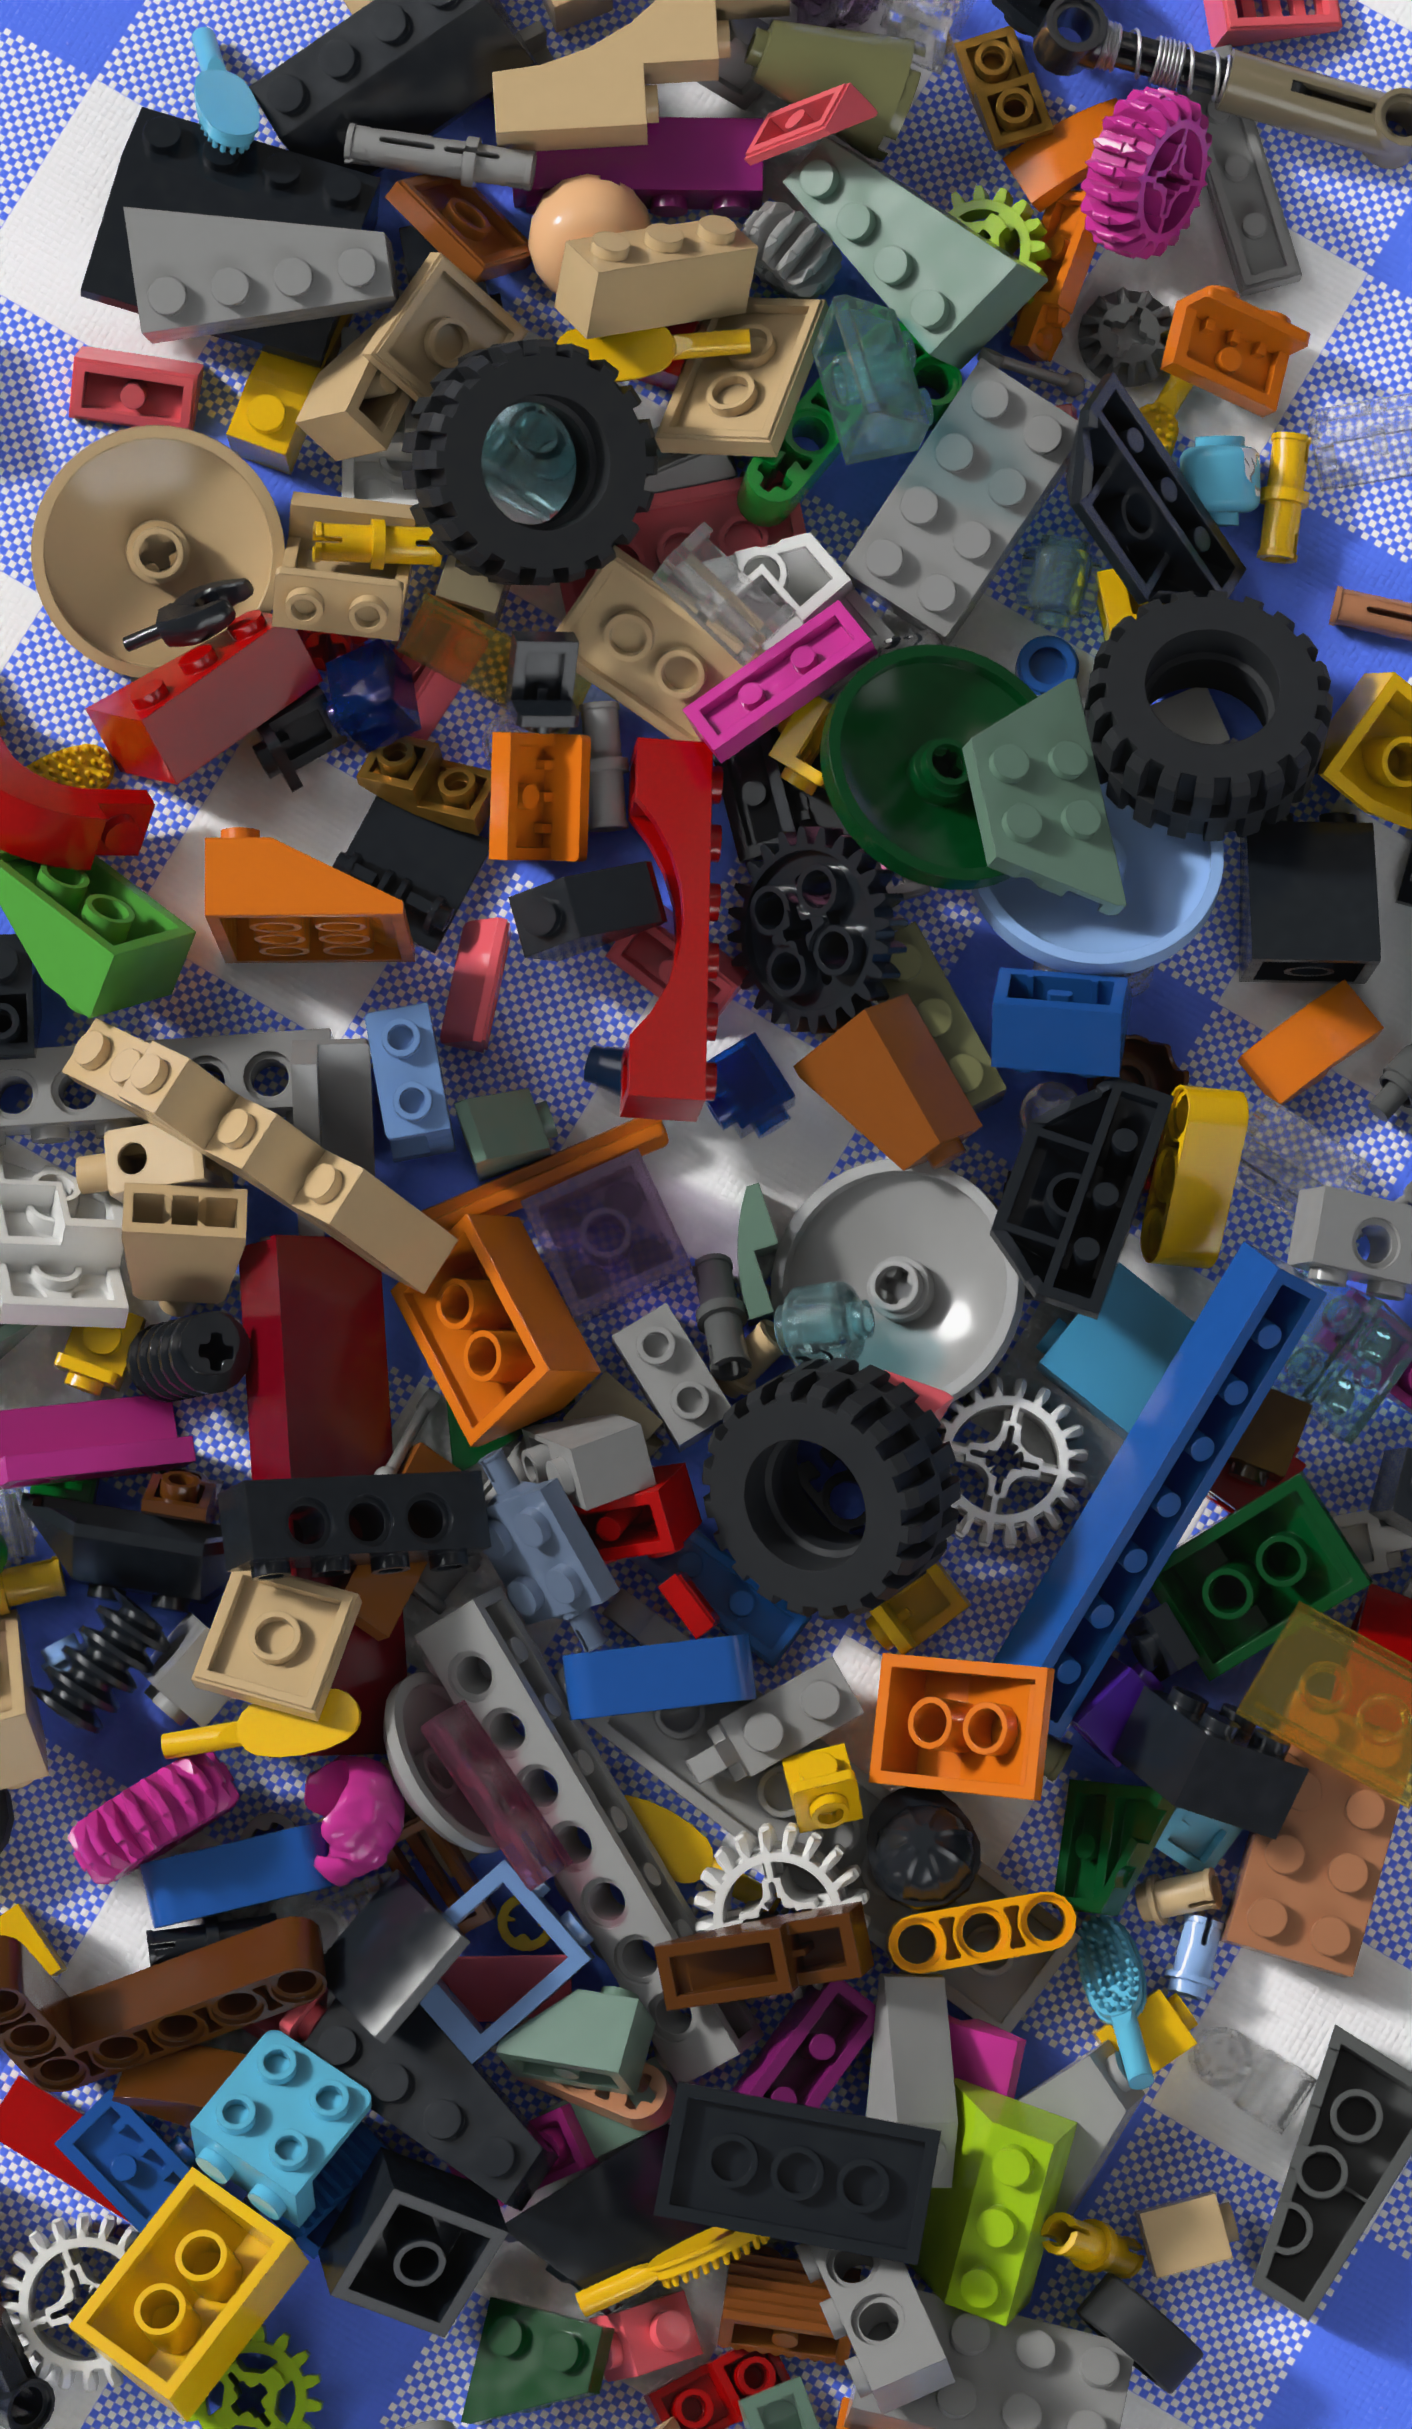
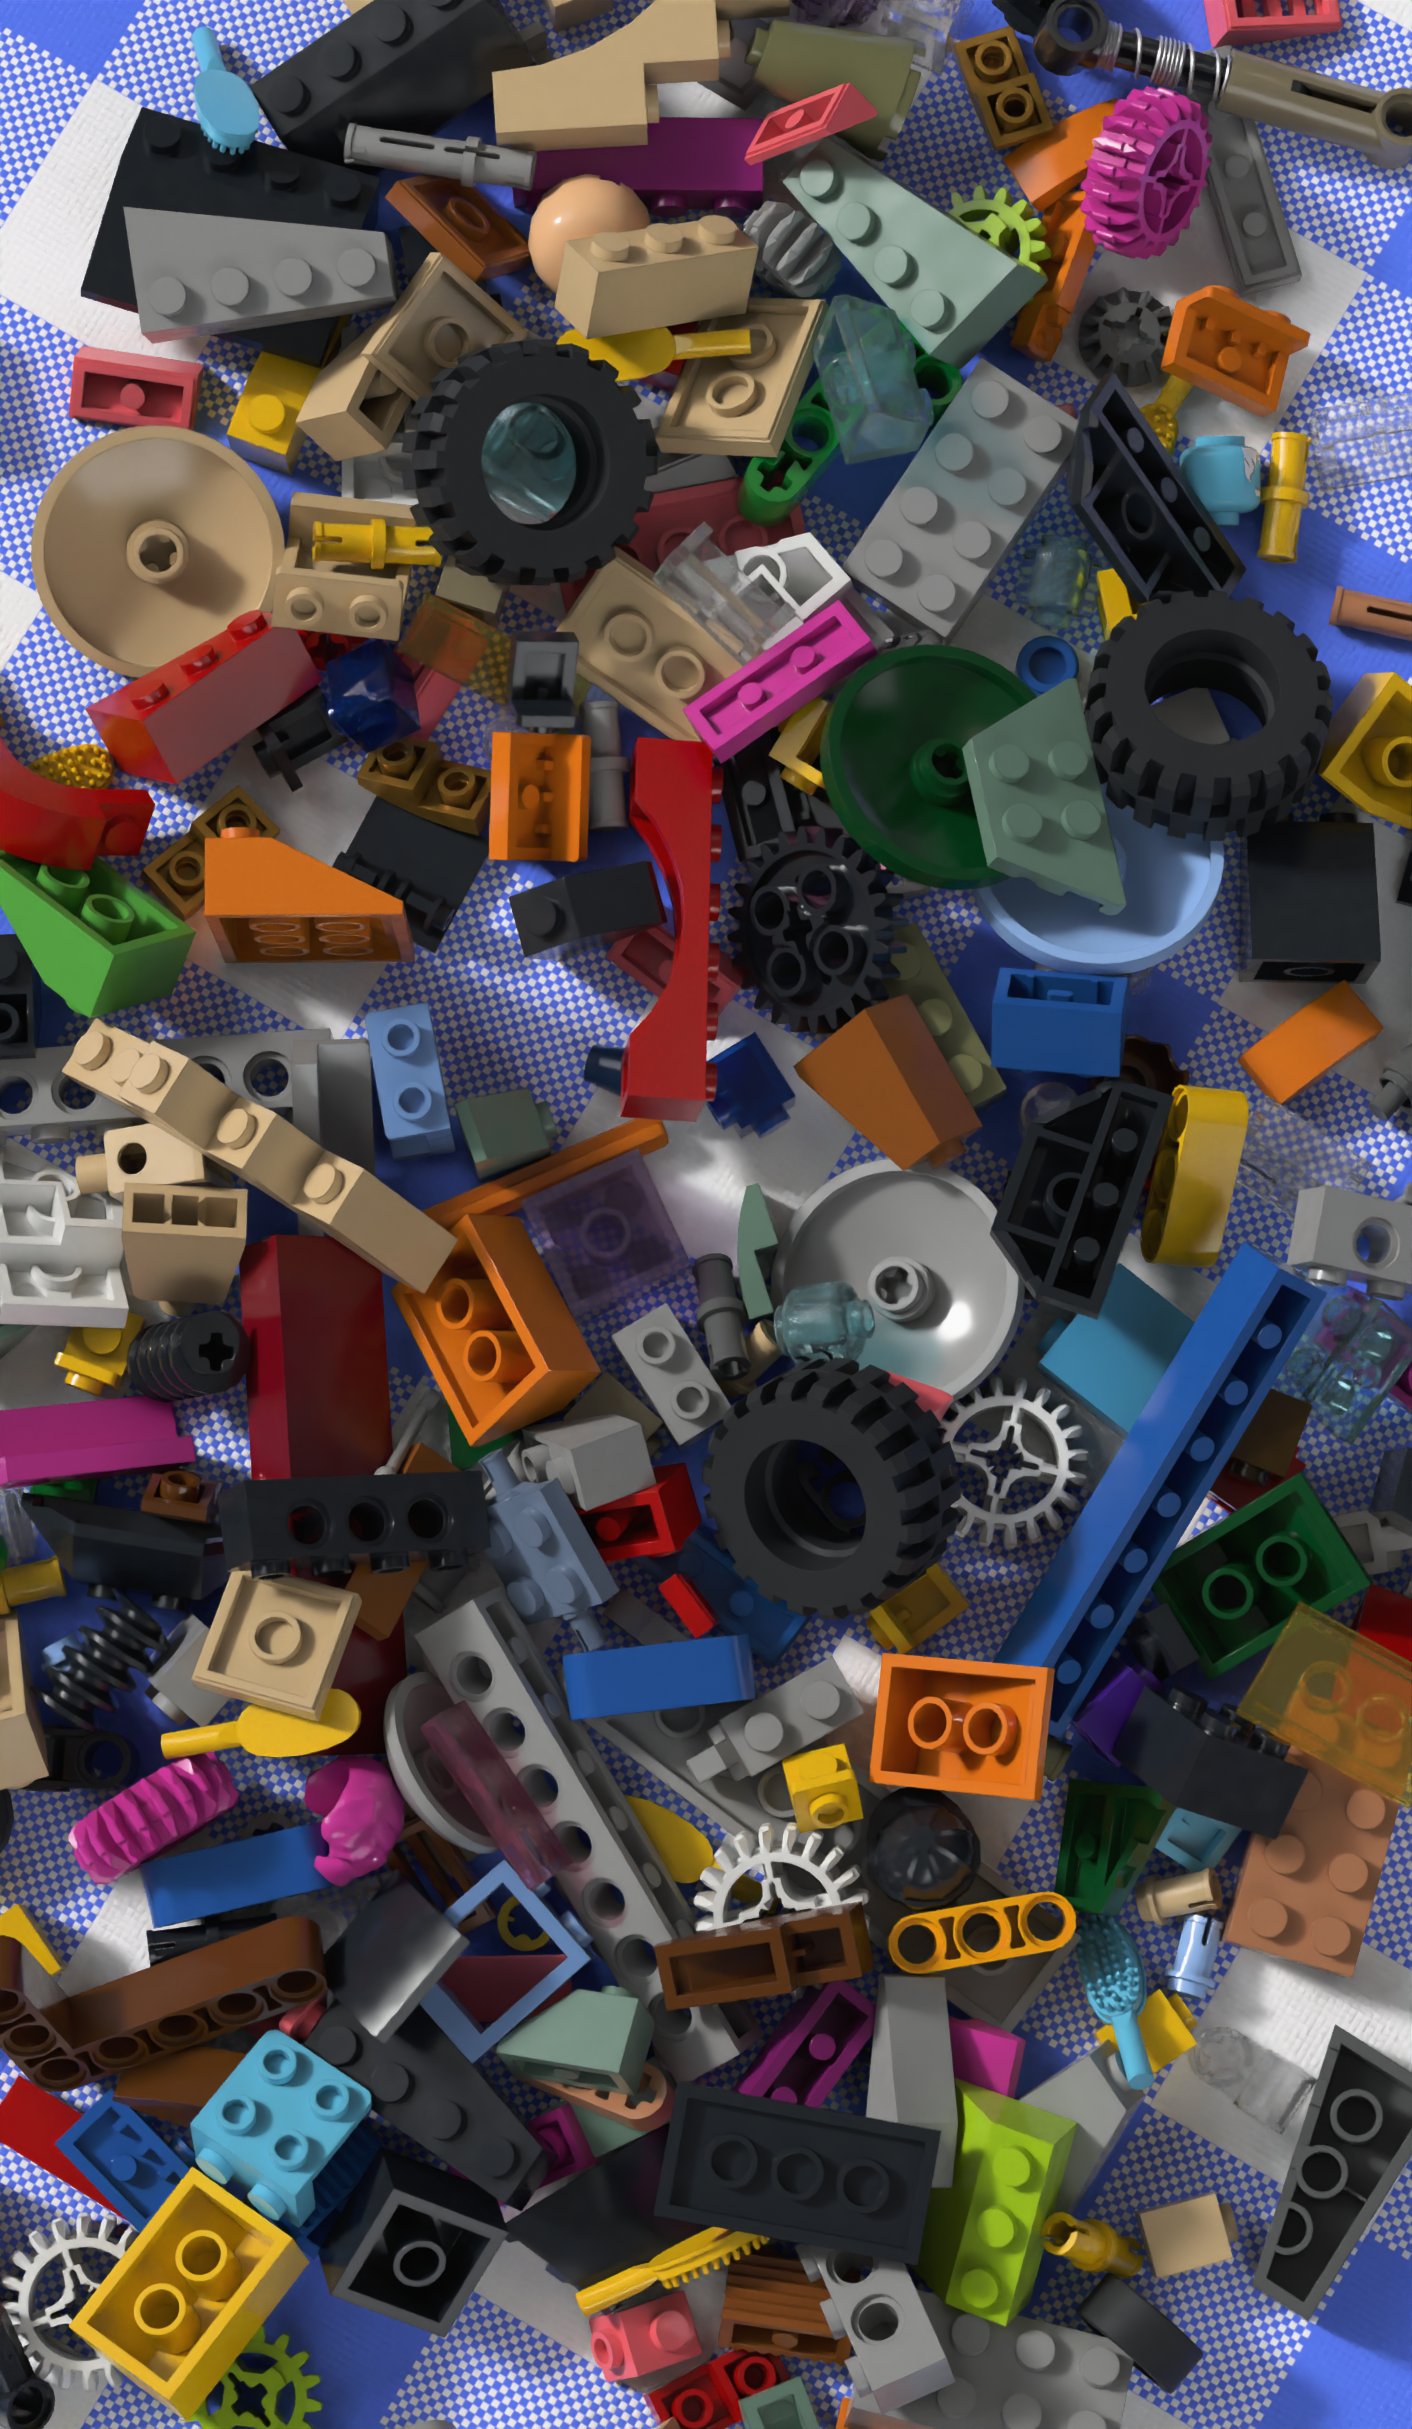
black hand [123,578,254,652] -> none
coral slope [440,917,512,1053] -> none
dark green wing [461,2297,615,2425] -> none
light grey hinge [977,347,1086,397] -> none
none -> black piece [14,1725,141,1792]
none -> pearl gold slope [140,784,281,922]

